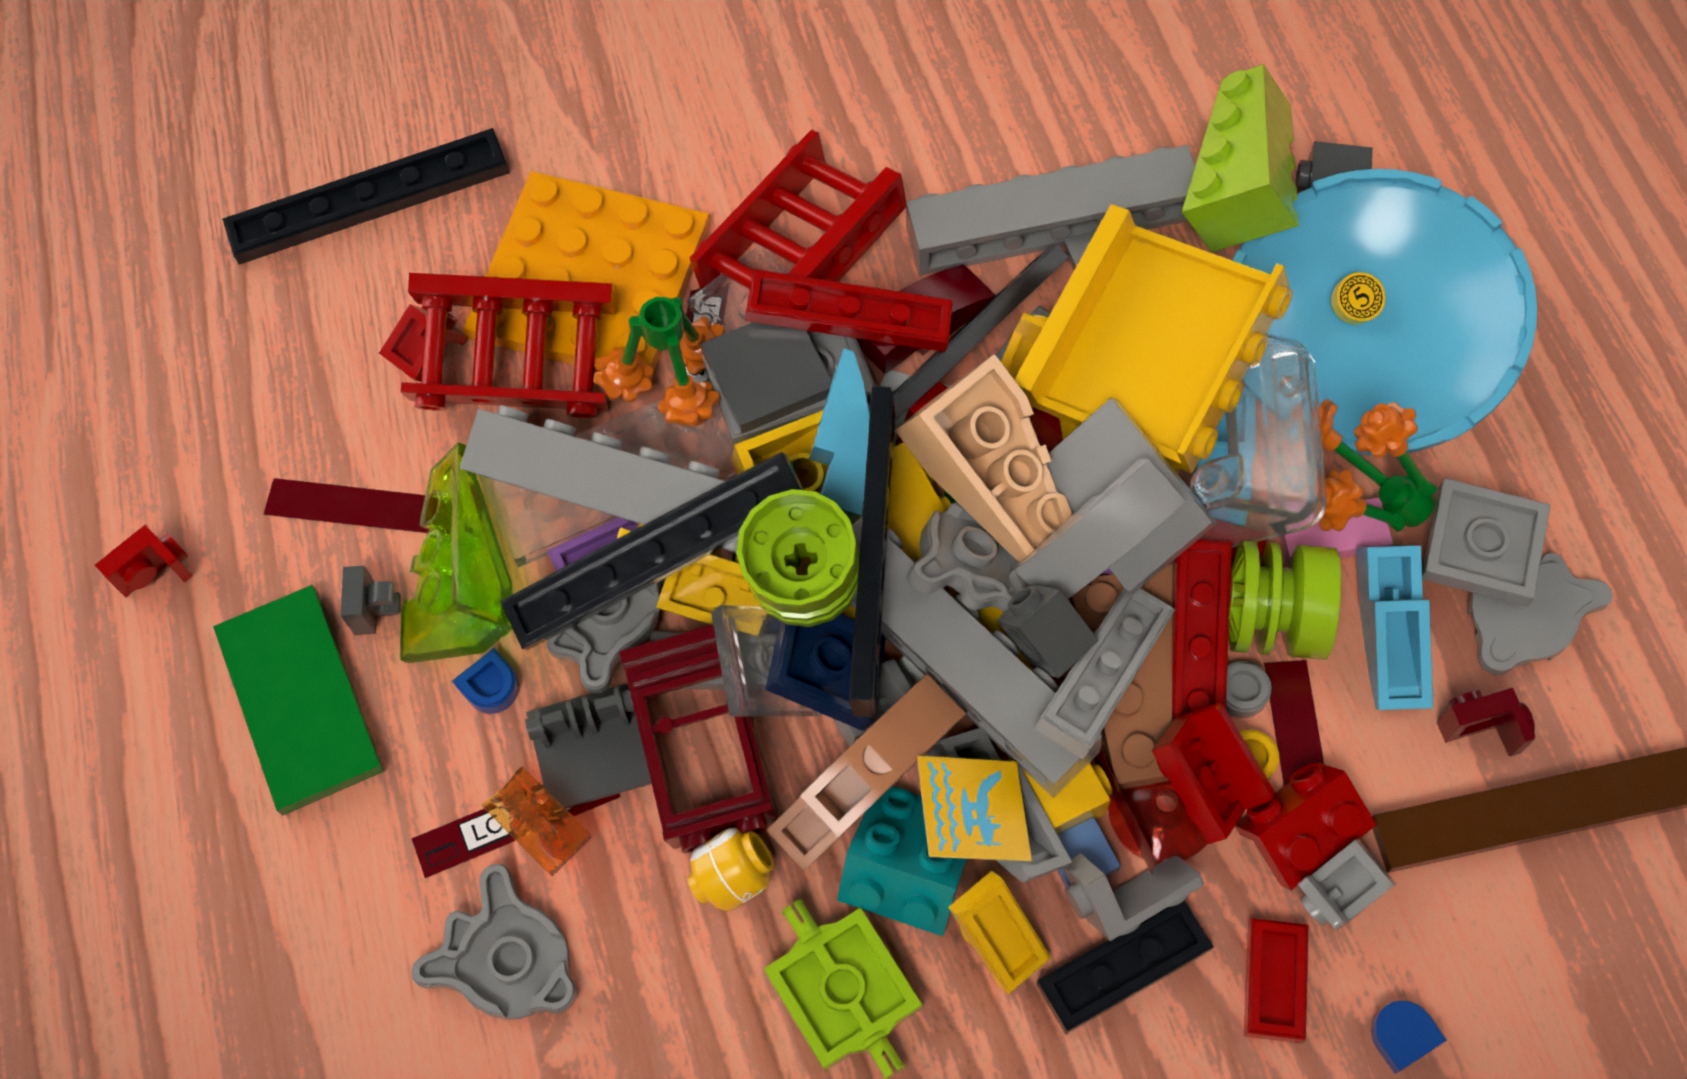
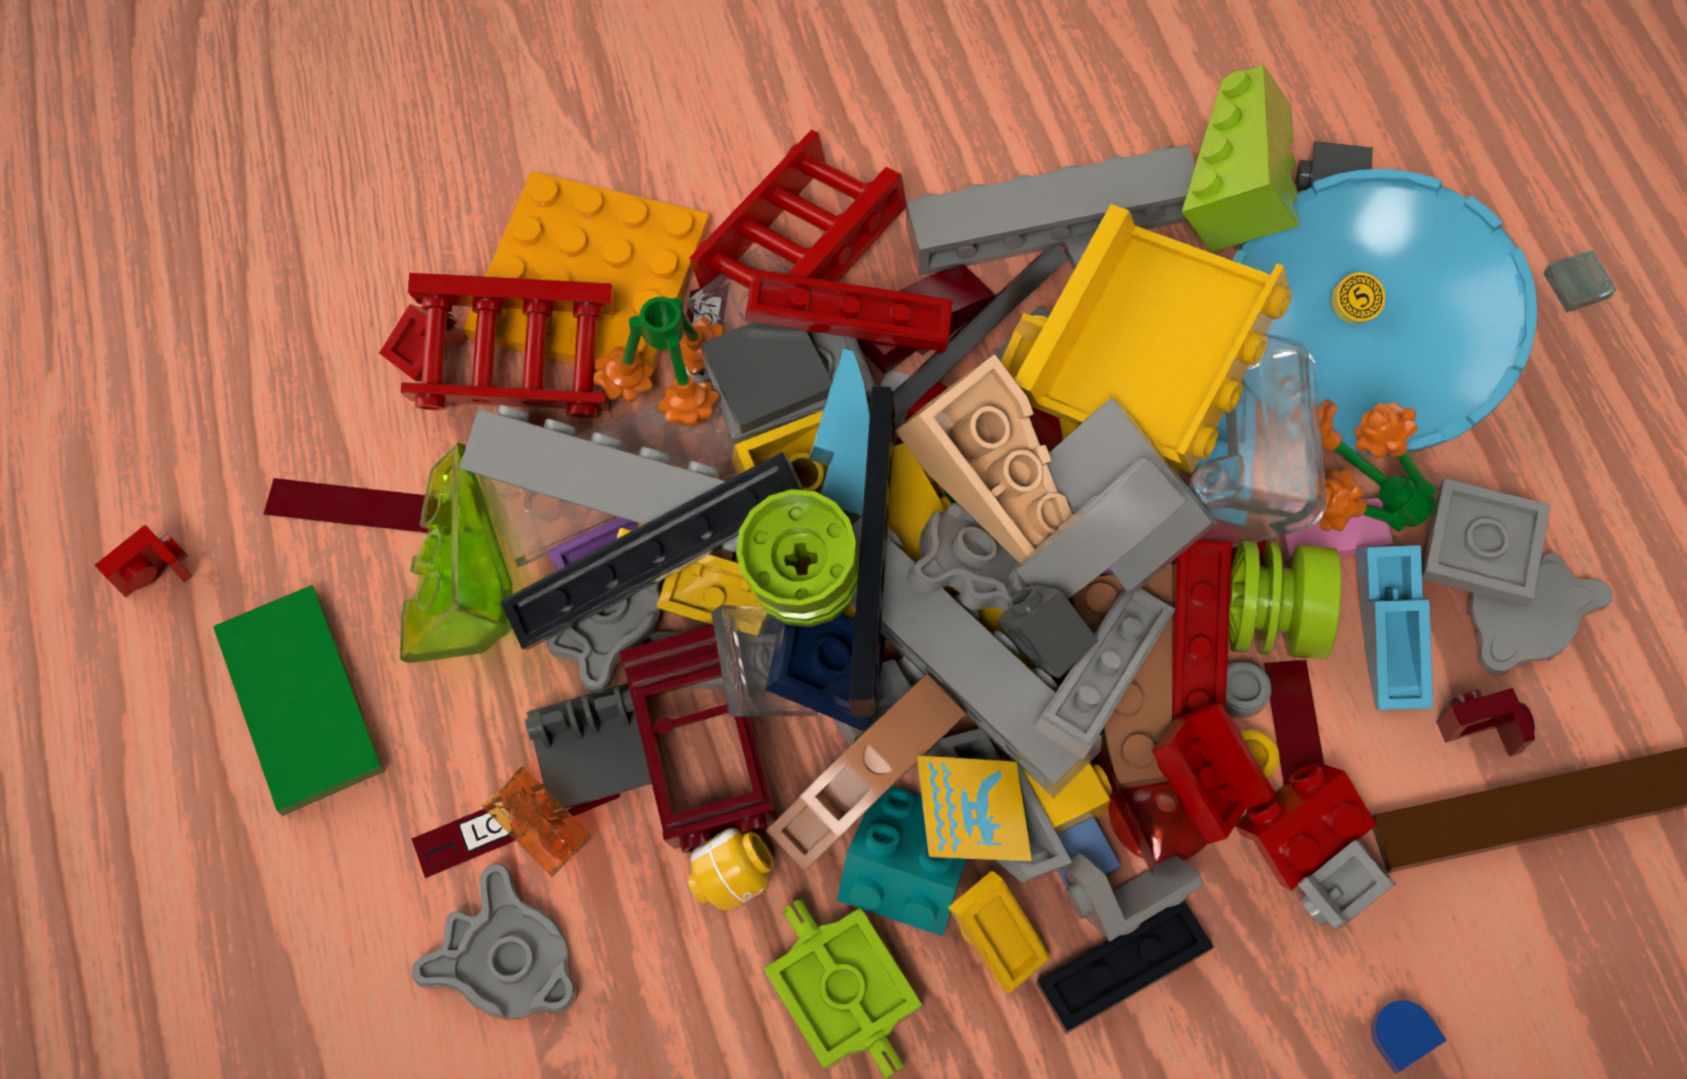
black tile [222,128,510,265] -> none
dark grey tile [341,566,400,635] -> none
blue tile [452,648,519,714] -> none
red tile [1244,918,1309,1043] -> none
none -> clear light blue tile [1543,250,1616,313]

